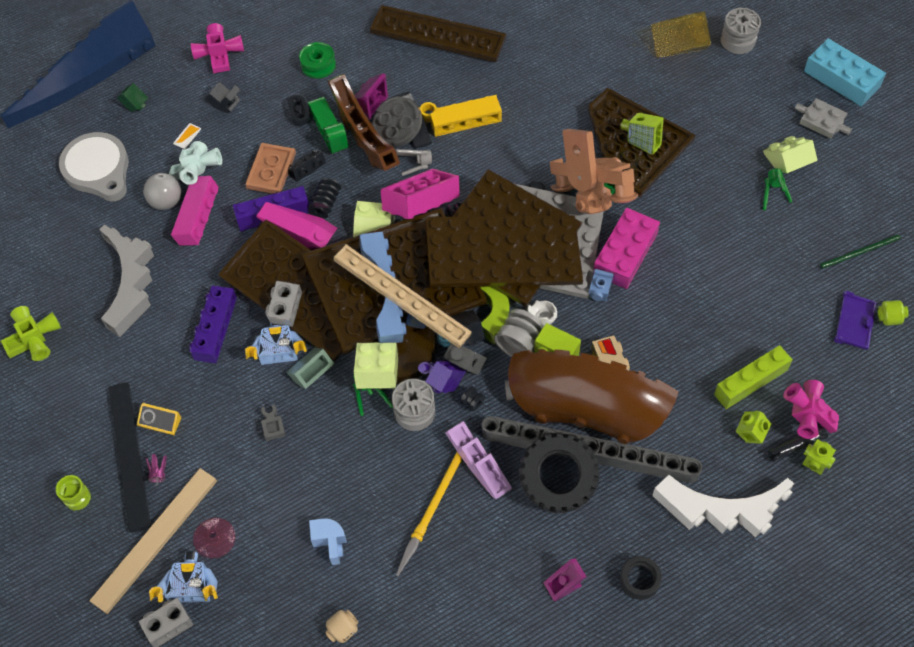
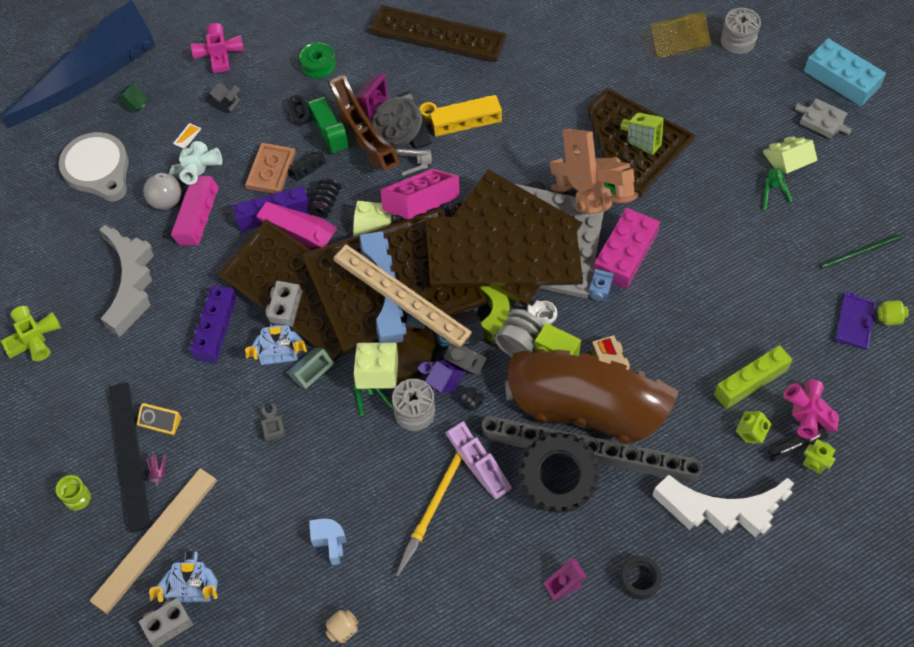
clear pink dish [194,518,236,558] -> none

